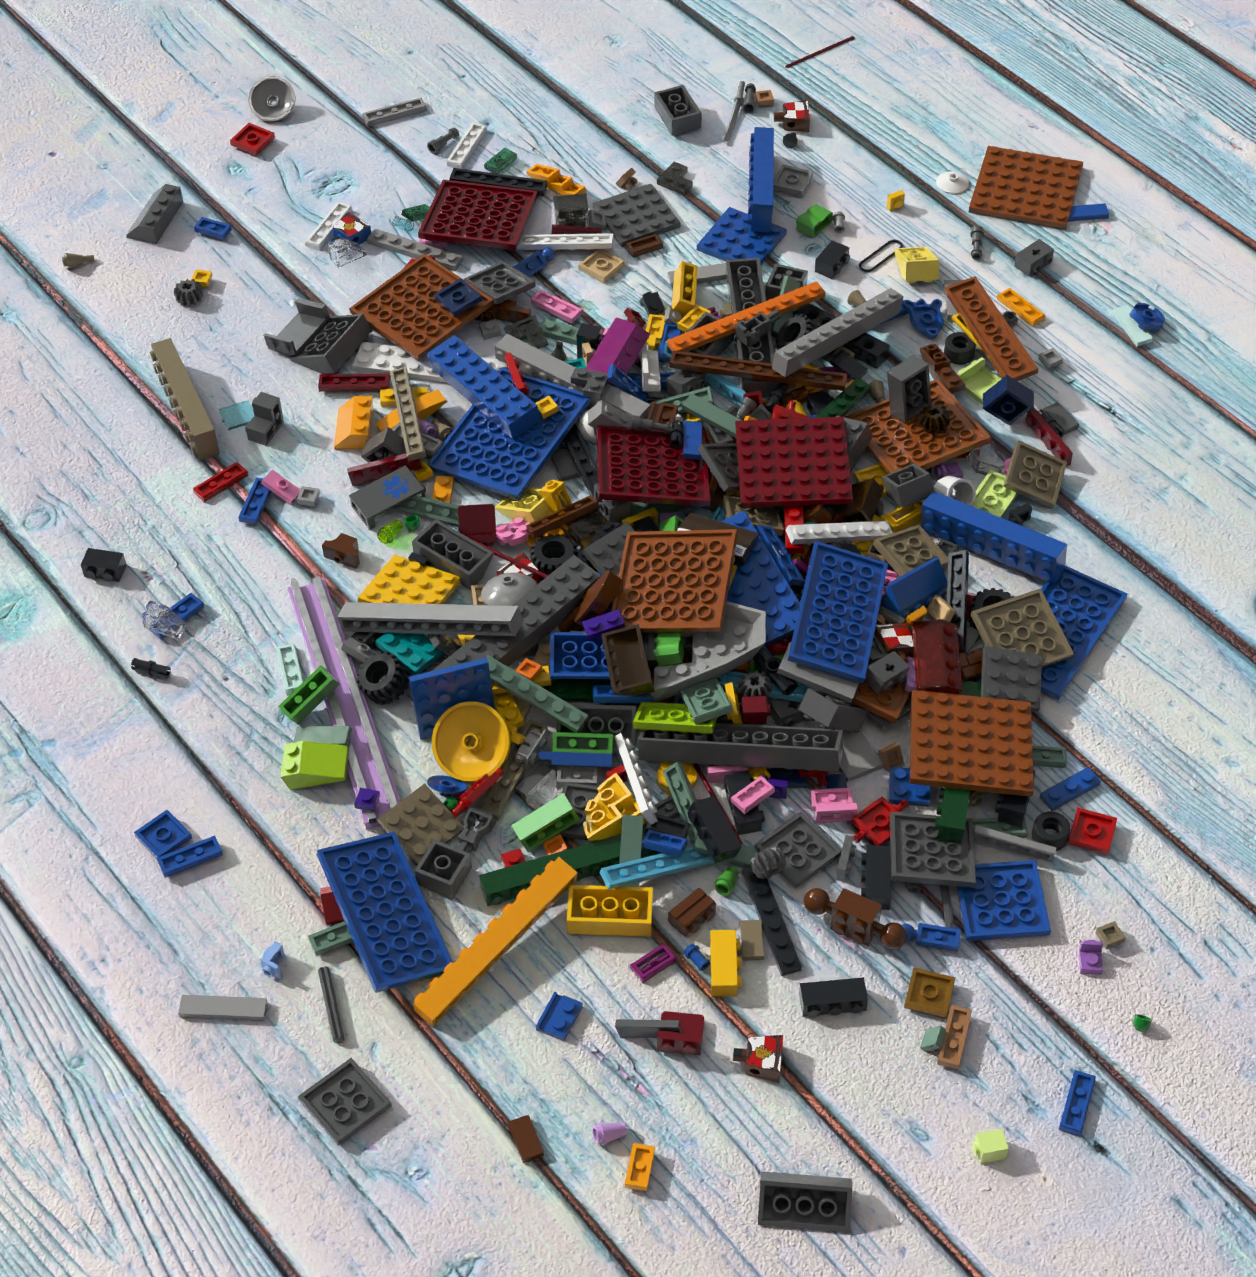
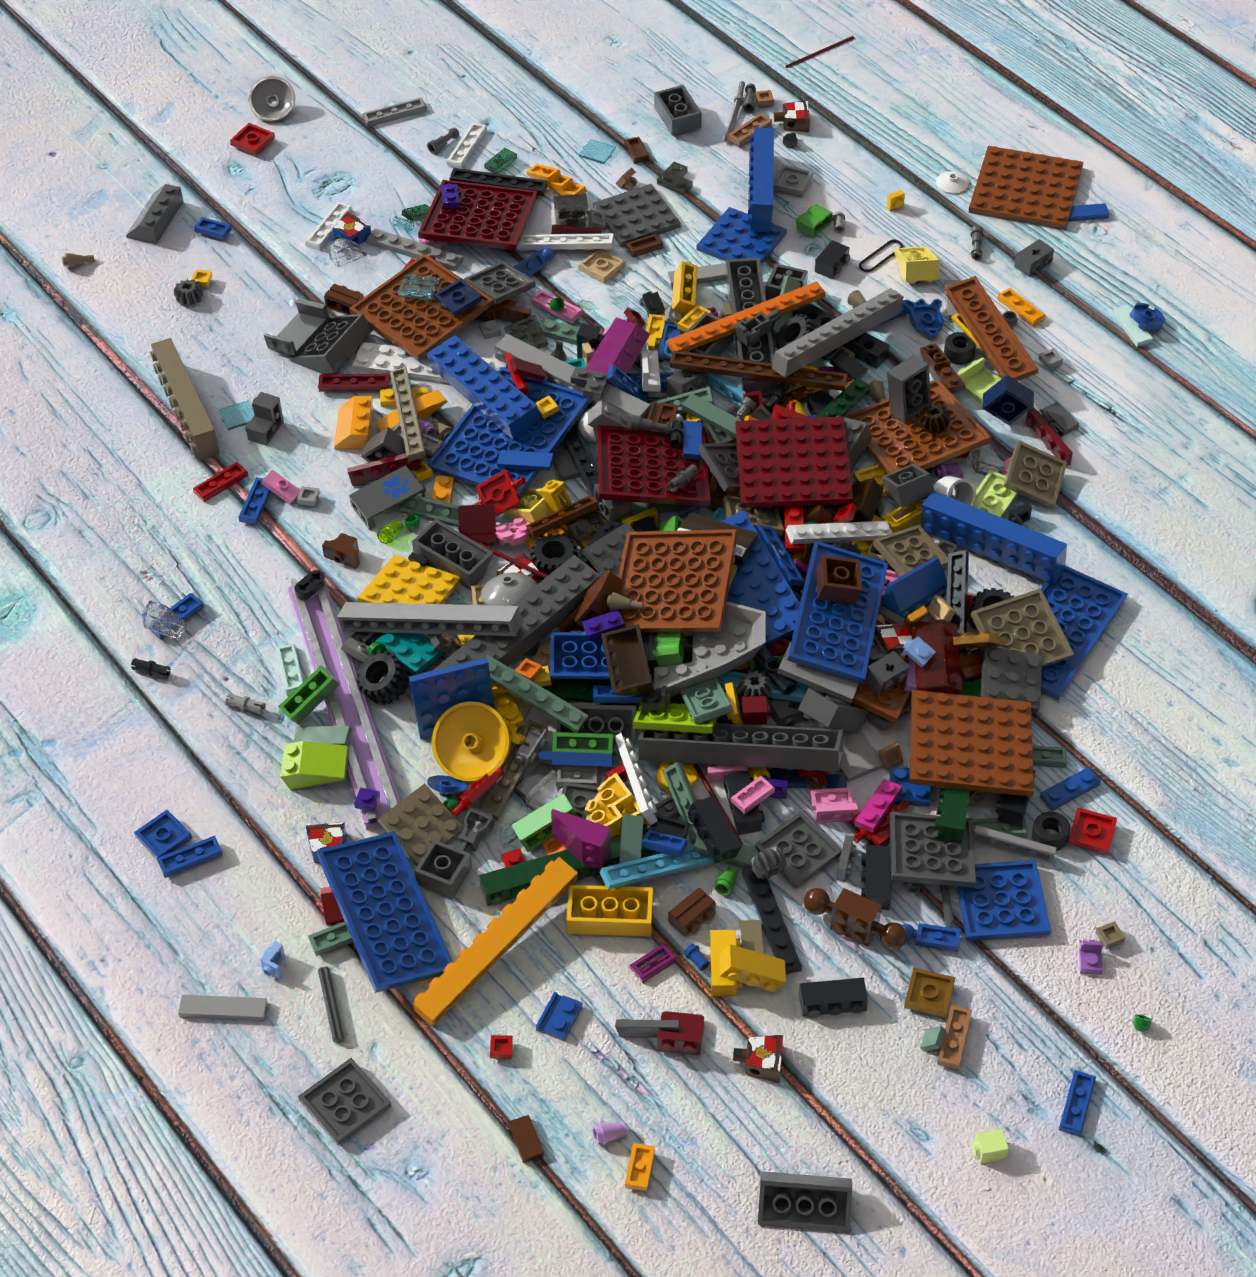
black brick [81,548,127,582] -> none
none -> light grey pin [225,693,266,715]
none -> black beam [294,570,326,600]
none -> torso [306,822,347,863]
none -> reddish brown brick [324,284,364,315]
none -> green plate [368,642,386,657]
none -> clear light blue plate [398,273,439,300]
none -> dark purple plate [441,184,460,209]
none -> red plate [473,470,526,518]
none -> red plate [490,1035,513,1059]
none -> blue tile [497,450,554,471]
none -> dark red tile [509,357,546,381]
none -> green hinge [549,297,565,311]
none -> magenta slope [551,809,611,869]
none -> clear light blue piece [579,139,616,164]
none -> dark tan cone [607,592,644,611]
none -> reddish brown tile [624,136,649,164]
none -> pearl dark grey bracket [642,686,671,712]
none -> dark grey pin [667,465,699,492]
none -> yellow brick [719,944,786,992]
none -> medium nougat plate [728,113,772,147]
none -> reddish brown brick [816,555,862,605]
none -> red plate [833,503,858,523]
none -> dark pink plate [855,779,902,833]
none -> light blue bracket [901,636,936,667]
none -> pearl gold plate [953,631,1006,649]

